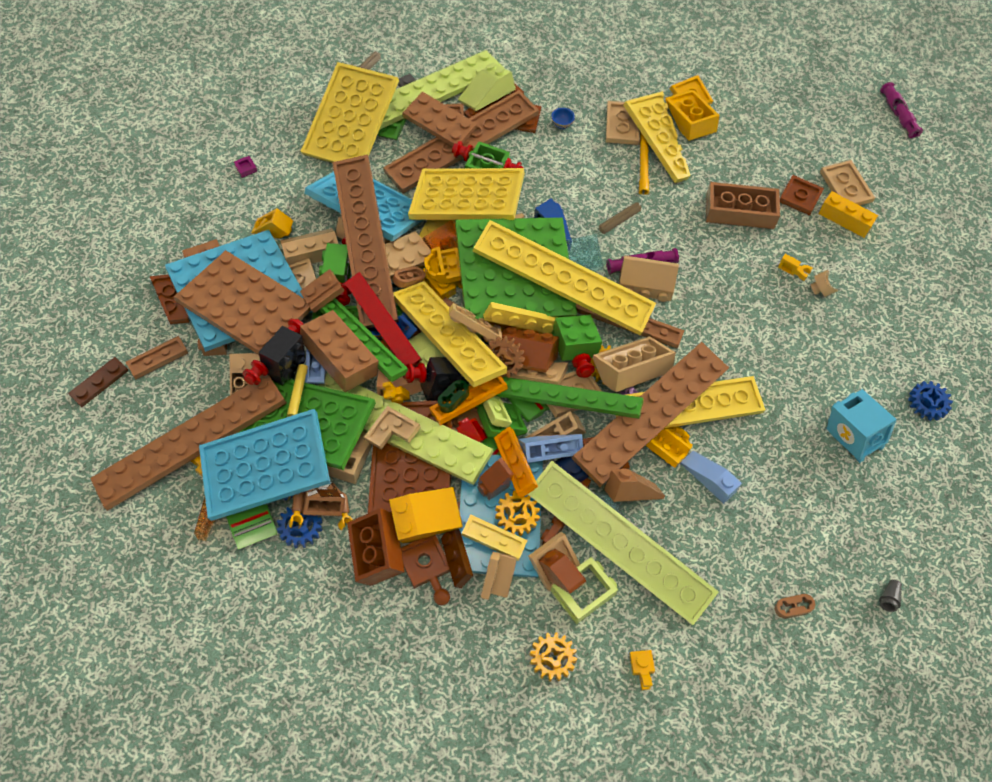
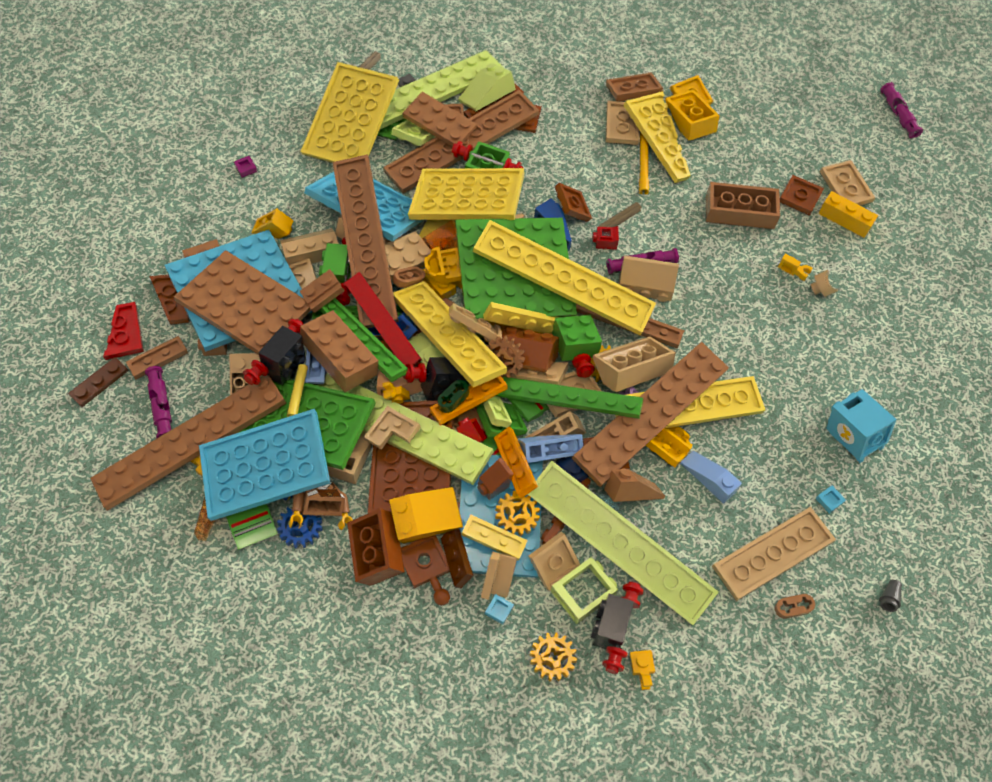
dark orange slope [539,549,587,594] -> none
blue piece [551,107,575,129] -> none
clear light blue tile [566,234,604,271] -> none
blue gear [908,381,953,421] -> none
none -> red wing [103,302,144,360]
none -> magenta piece [145,366,172,439]
none -> yellowish green plate [391,120,435,146]
none -> medium azure plate [485,594,514,624]
none -> dark orange plate [555,183,592,222]
none -> brick [590,582,644,674]
none -> red window [592,226,619,250]
none -> medium nougat plate [606,72,663,101]
none -> tan plate [712,507,836,602]
none -> medium azure plate [815,485,846,514]

